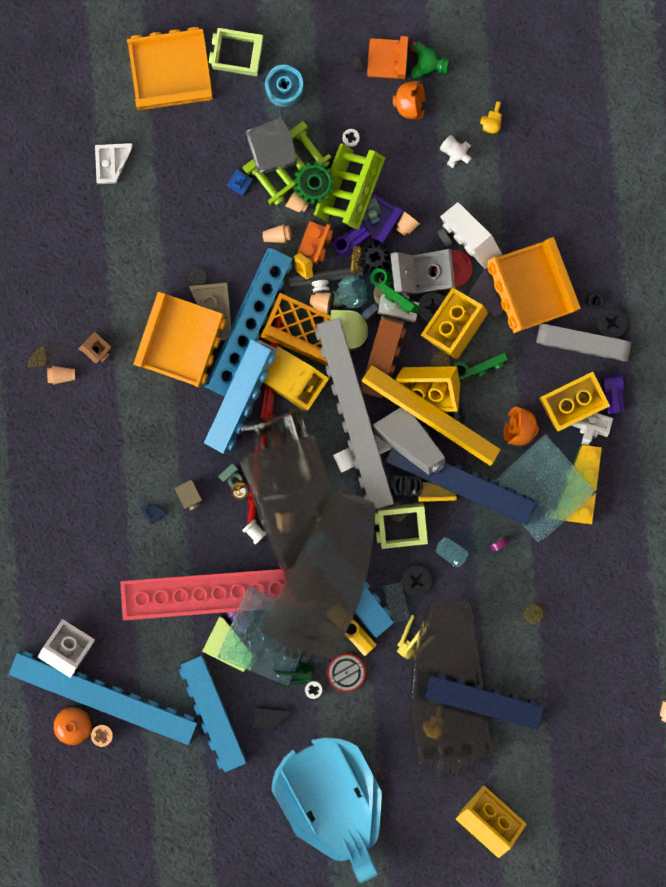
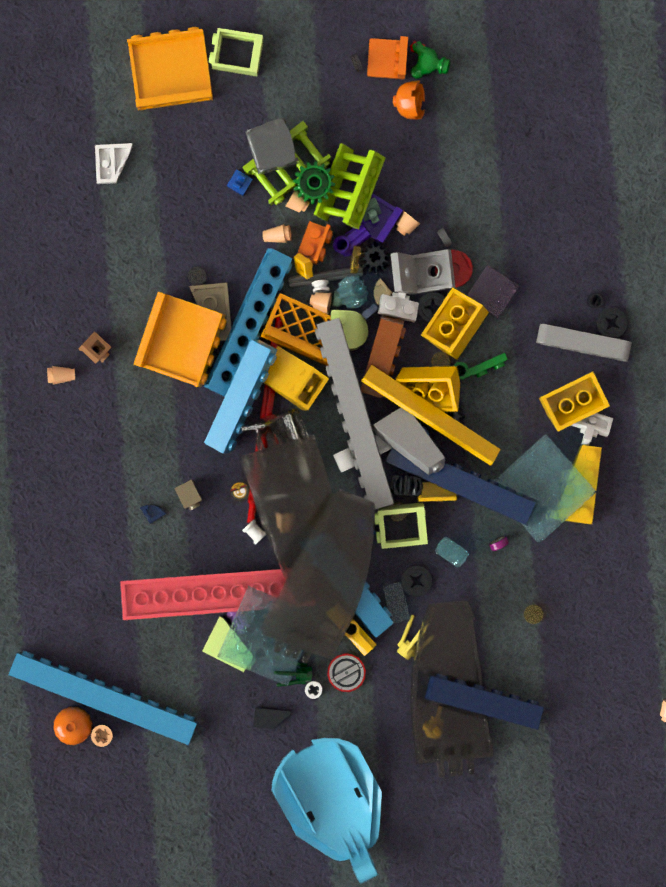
clear yellow tile [28,346,47,368] -> none
white brick [38,619,95,678] -> none
dark azure brick [179,655,247,772] -> none
sand green tile [218,464,243,488] -> none
medium azure brick [265,65,304,107] -> none
white bush [342,129,360,147] -> none
green plate [371,269,421,314] -> none
white piece [440,135,472,168] -> none
white wedge [441,202,502,269] -> none
yellow slope [456,786,527,858] -> none
yellow piece [480,102,502,134] -> none
light orange panel [487,237,581,333] -> none
orange cylinder [503,407,539,446] -> none
dark purple piece [602,375,625,414] -> none

